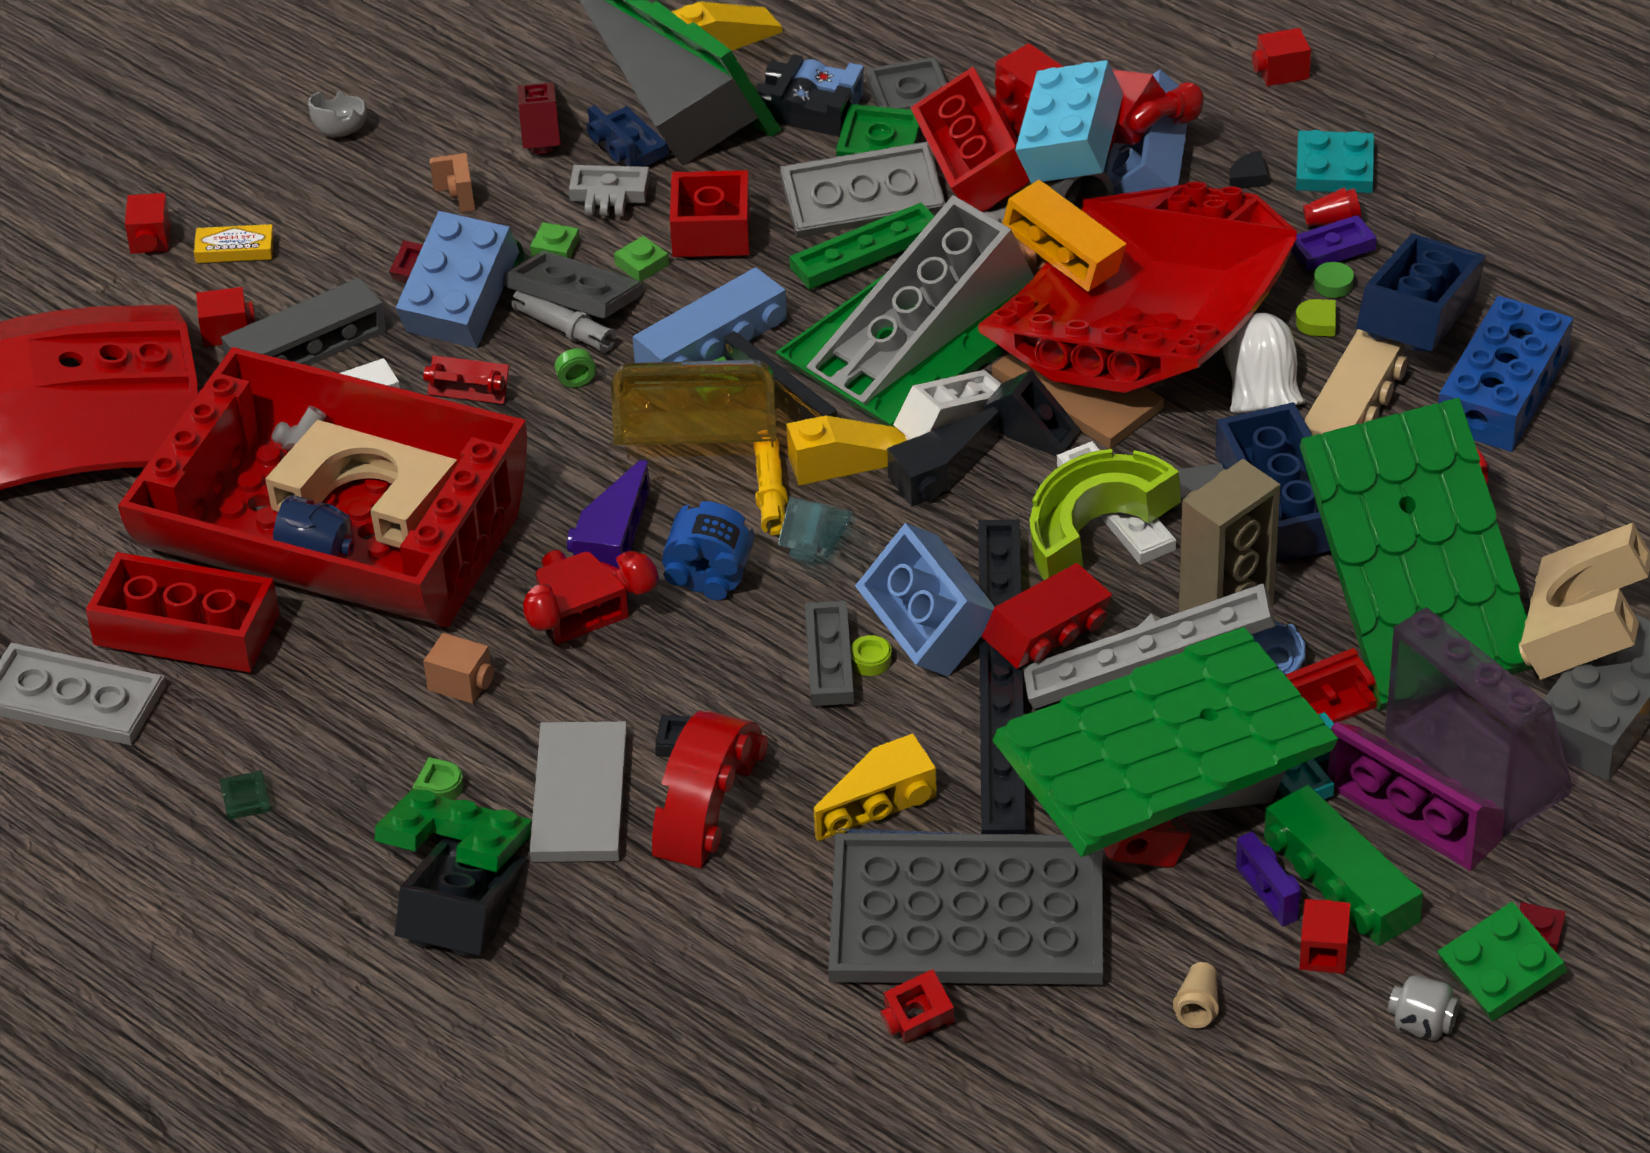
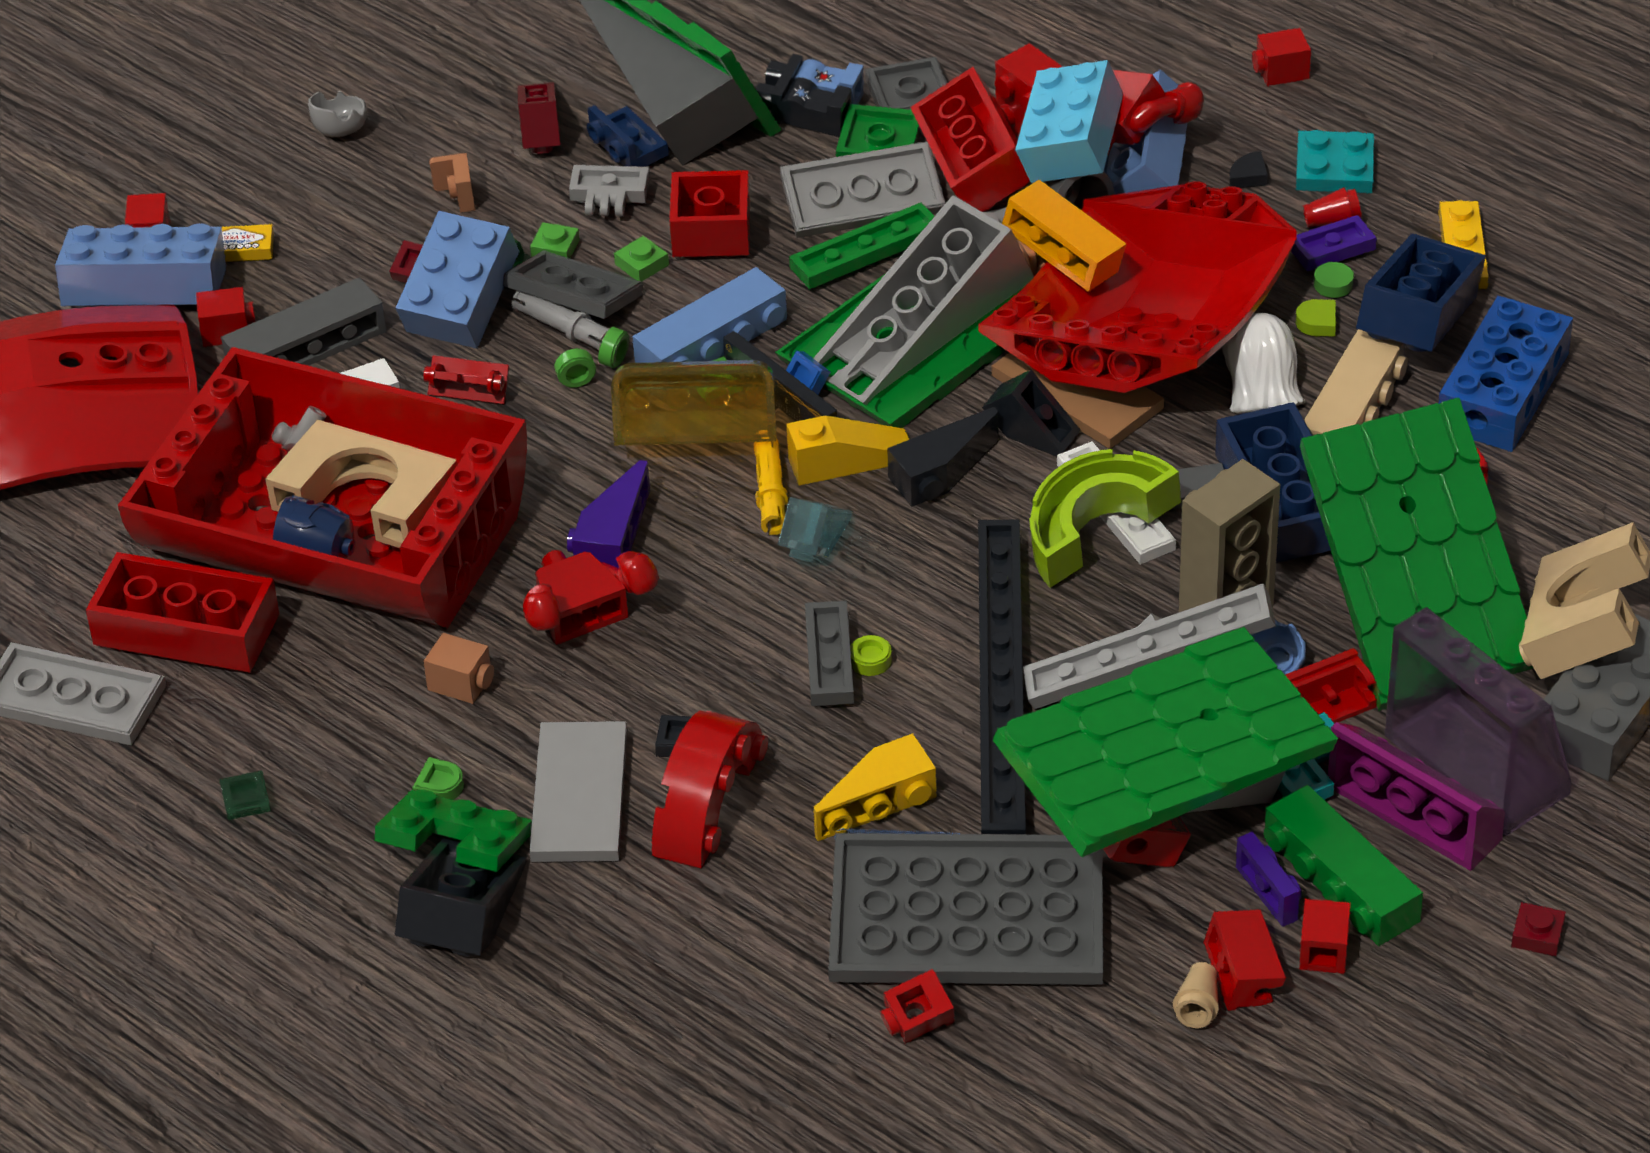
blue brick [662,501,755,600] -> none
yellow slope [672,2,783,51] -> none
medium blue brick [855,523,995,677] -> none
white slope [893,370,1001,440] -> none
red brick [981,563,1113,669] -> none
light grey head [1388,975,1460,1042] -> none
green plate [1437,901,1567,1022] -> none
none -> medium blue brick [55,224,226,306]
none -> bright green tile [598,327,630,368]
none -> blue tile [786,350,830,395]
none -> red hinge [1204,910,1286,1011]
none -> yellow plate [1439,200,1489,289]

